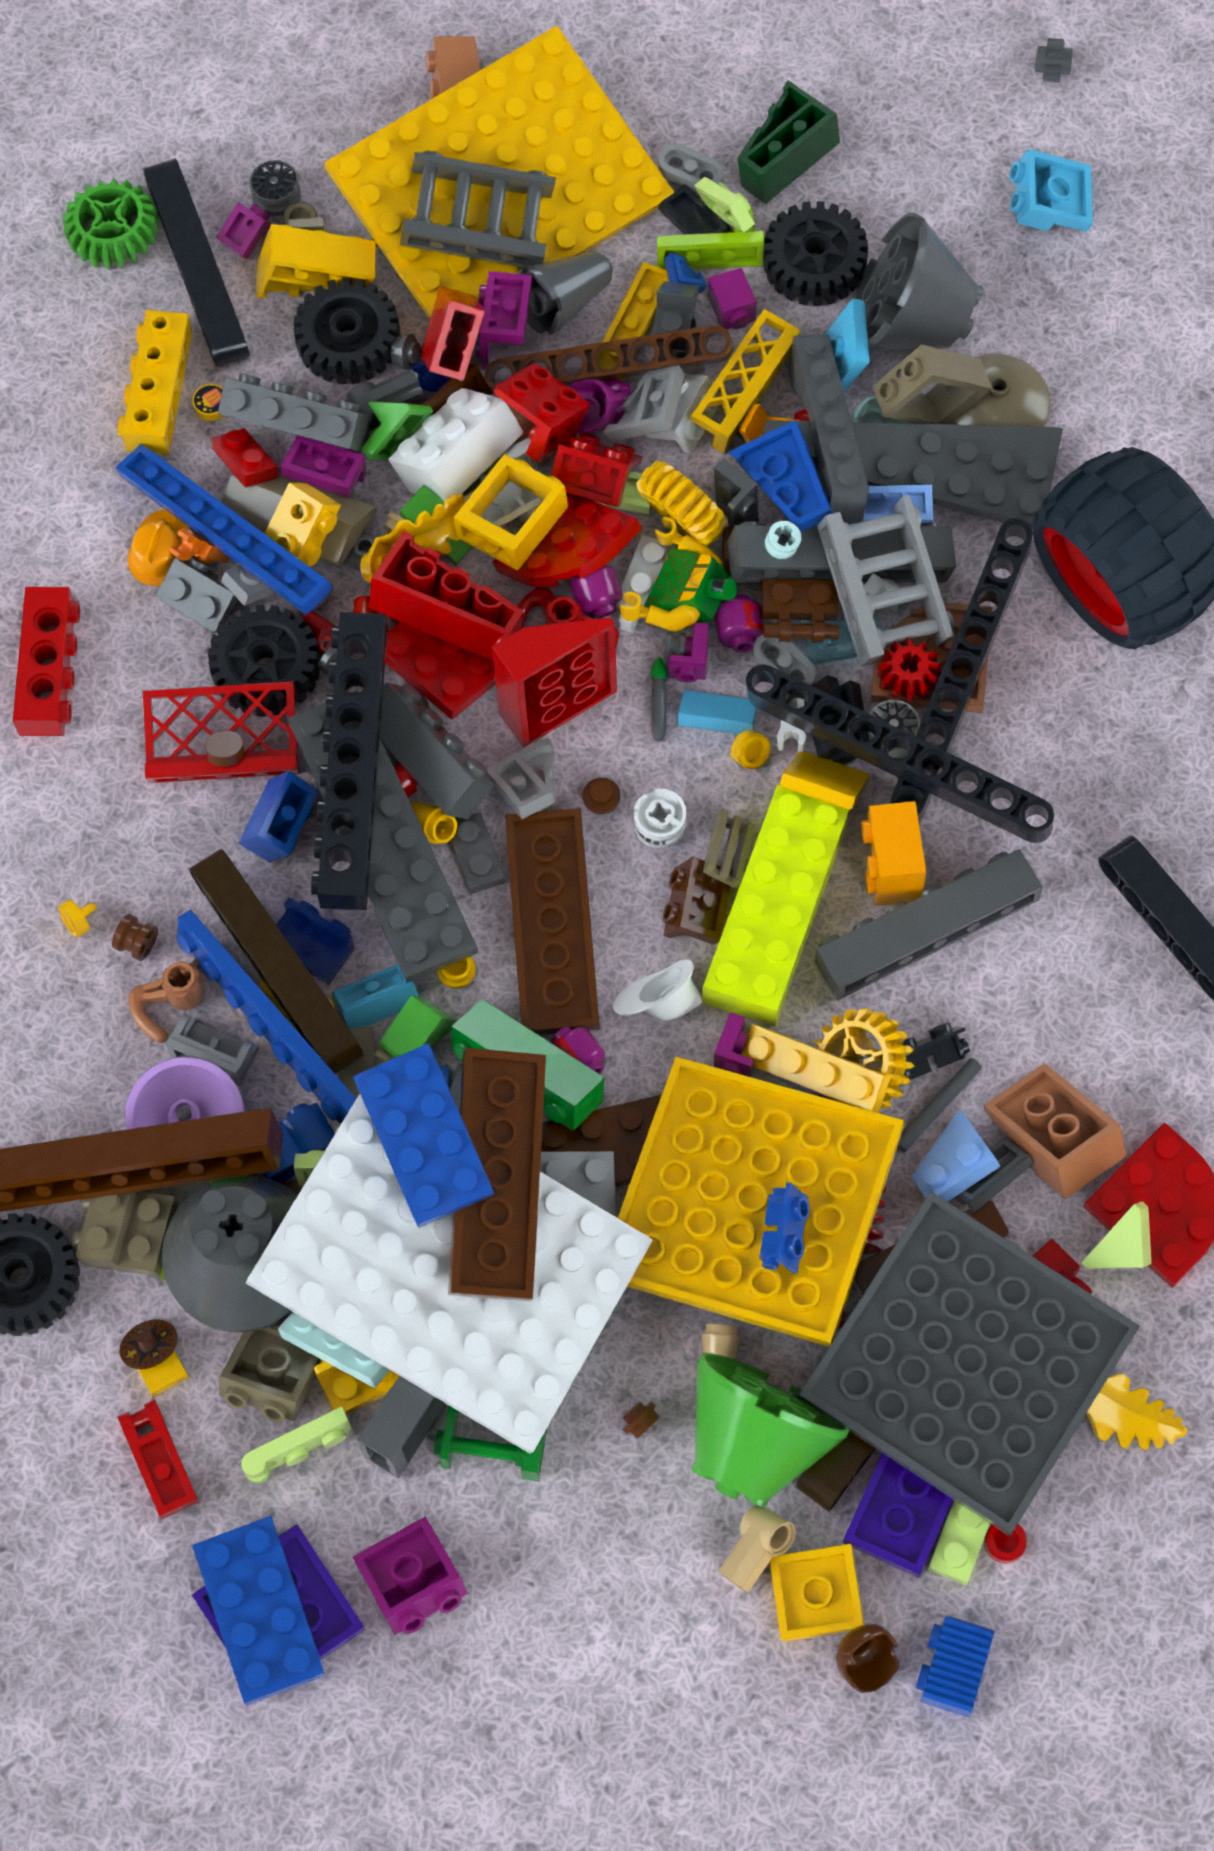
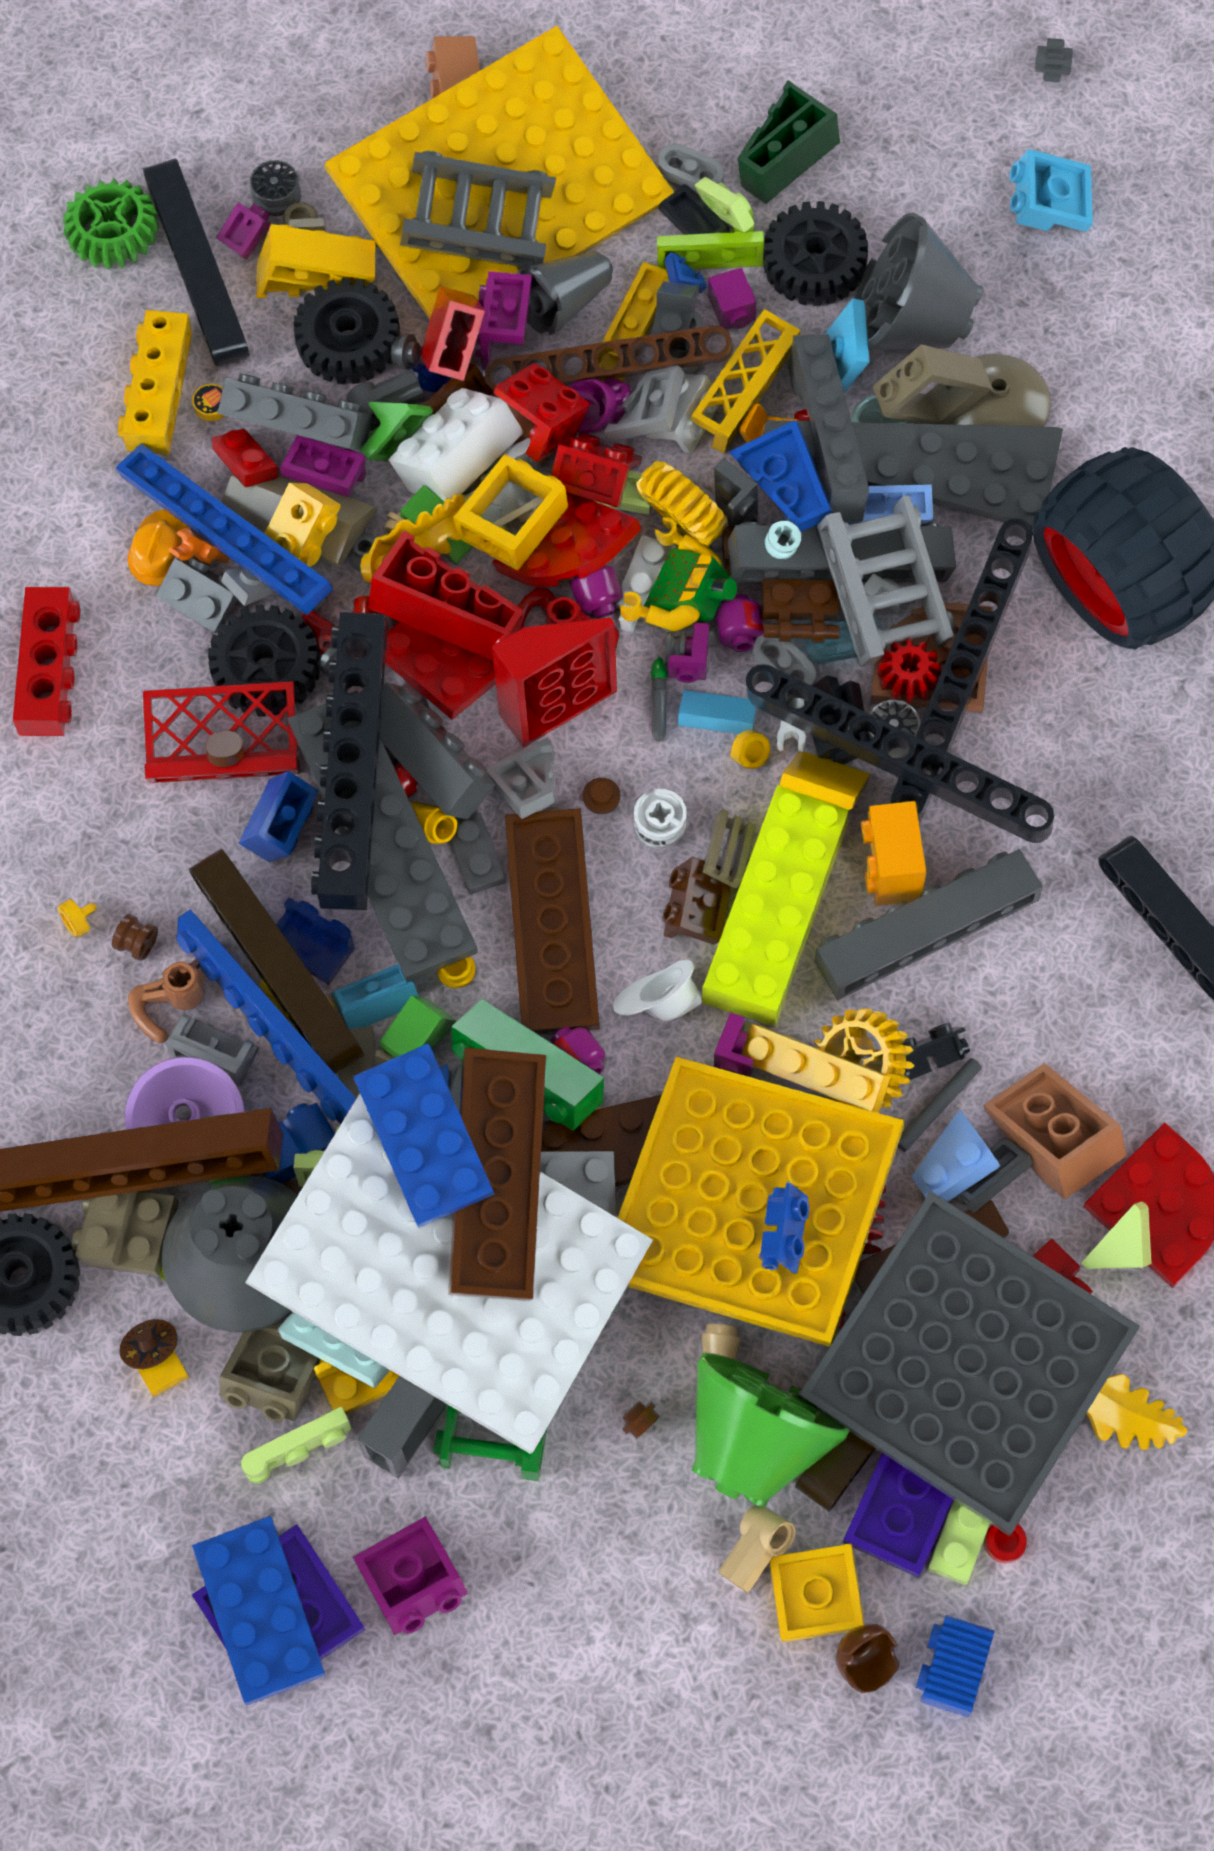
red plate [117,1399,199,1520] -> none

